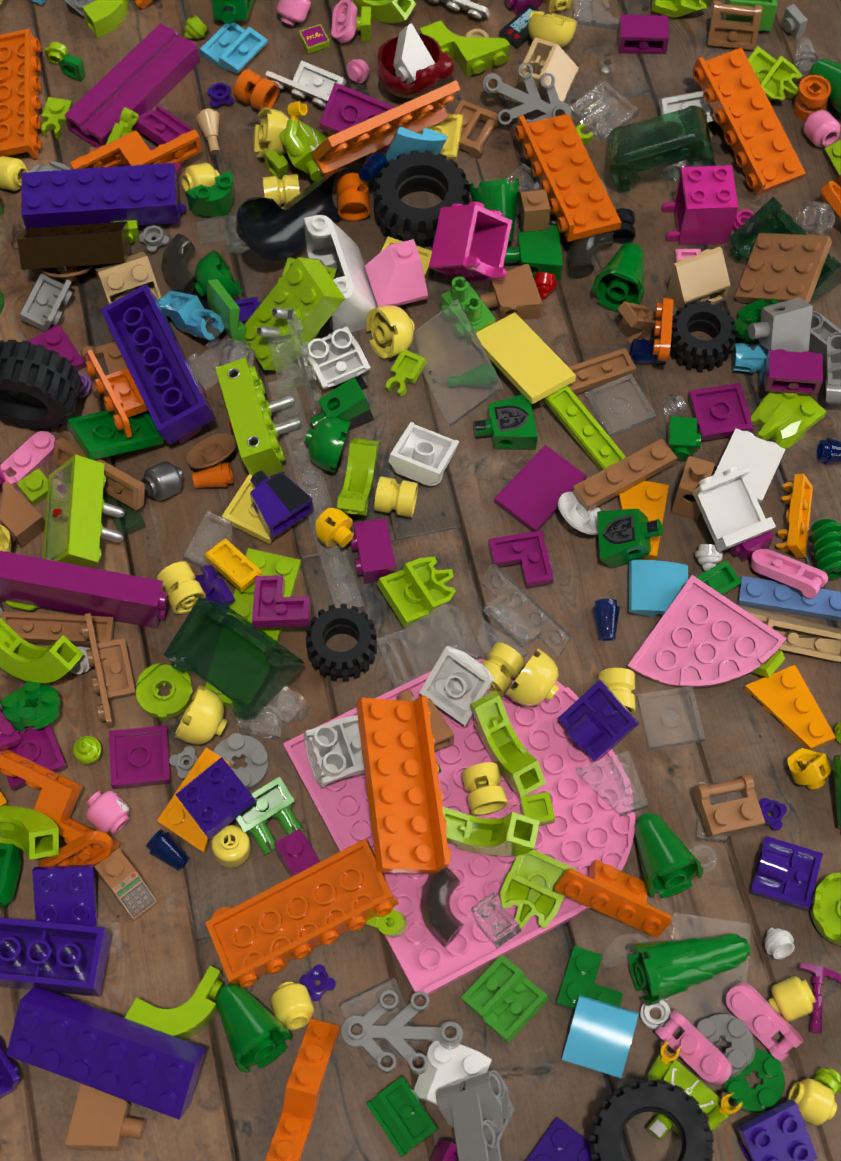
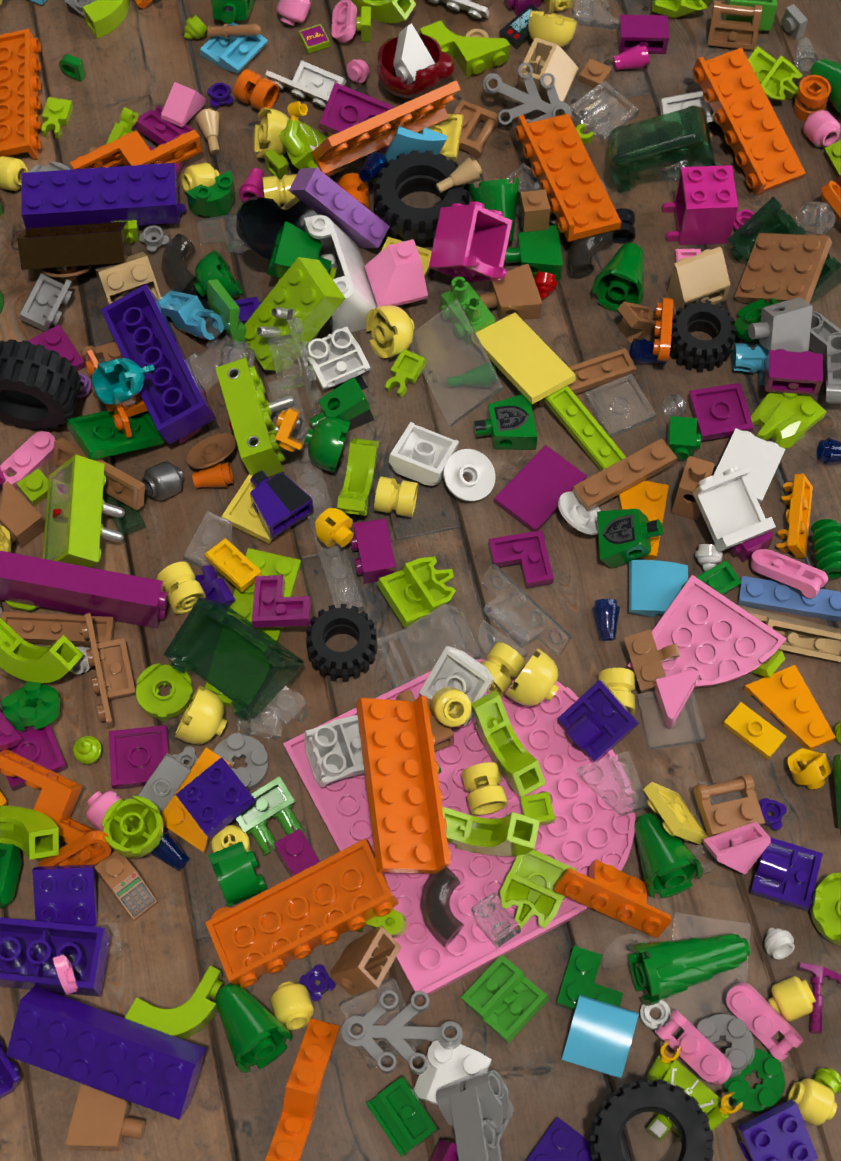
lime plate [44,42,68,64] -> none
magenta brick [64,23,200,148] -> none
none -> bright pink tile [53,955,78,995]
none -> teal helmet [92,358,155,405]
none -> lime cylinder [102,796,164,858]
none -> light grey plate [137,753,191,814]
none -> bright pink slope [161,82,207,127]
none -> medium nougat piece [207,24,261,39]
none -> green cylinder [208,841,267,907]
none -> dark pink cone [239,168,264,202]
none -> green torso [267,221,332,278]
none -> light orange bracket [275,407,304,452]
none -> medium lavender brick [288,168,390,248]
none -> medium nougat torso [330,926,401,995]
none -> light yellow head [430,687,472,727]
none -> tan cone [436,157,482,193]
none -> white dish [443,449,496,502]
none -> medium nougat plate [579,58,612,90]
none -> dark pink cone [613,44,650,71]
none -> medium nougat plate [624,629,681,692]
none -> light yellow plate [643,782,709,845]
none -> bright pink slope [654,669,700,729]
none -> bright pink slope [703,822,771,875]
none -> yellow plate [723,702,787,760]

